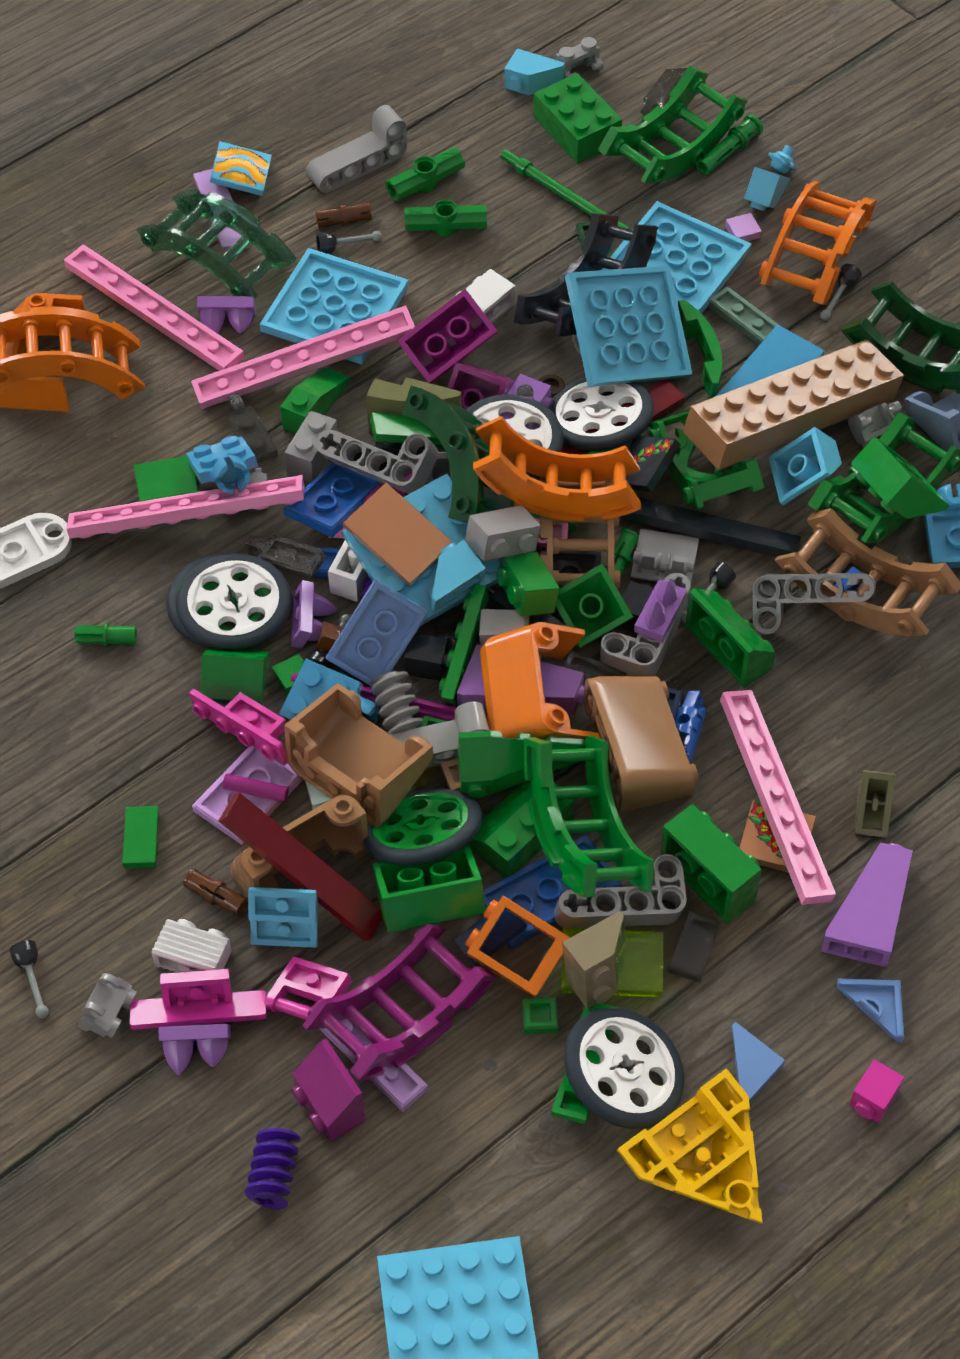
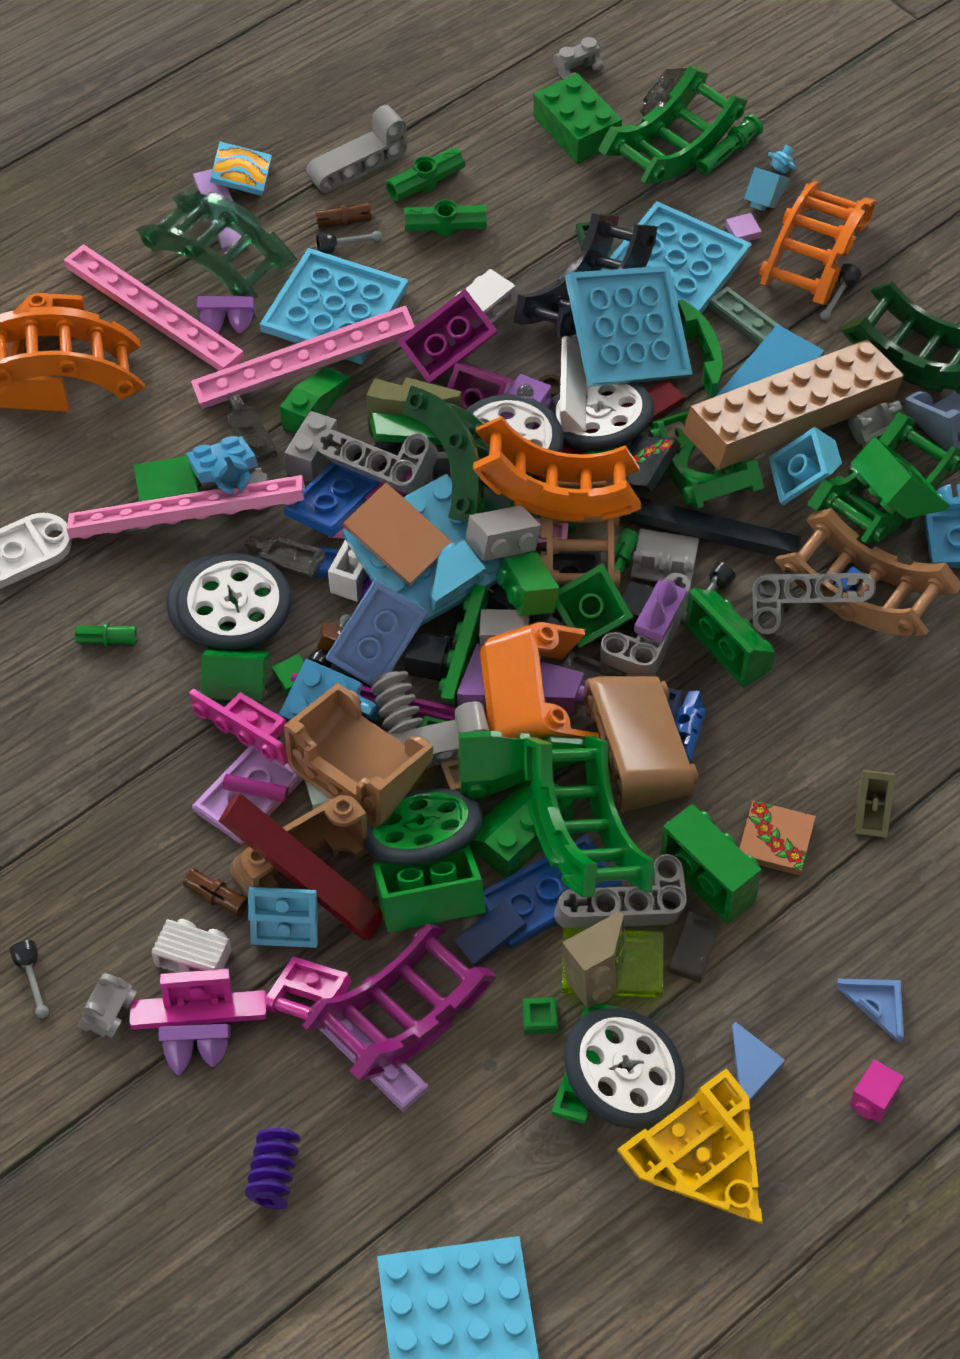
green tile [122,806,159,869] -> none
medium lavender tile [290,580,338,649] -> none
magenta slope [291,1038,365,1142] -> none
orange window [465,896,570,998] -> none
green bar [500,149,630,230] -> none
medium azure slope [505,49,565,95] -> none
bright pink plate [720,690,836,905] -> none
medium lavender slope [821,843,913,968] -> none
none -> white slope [560,336,586,432]

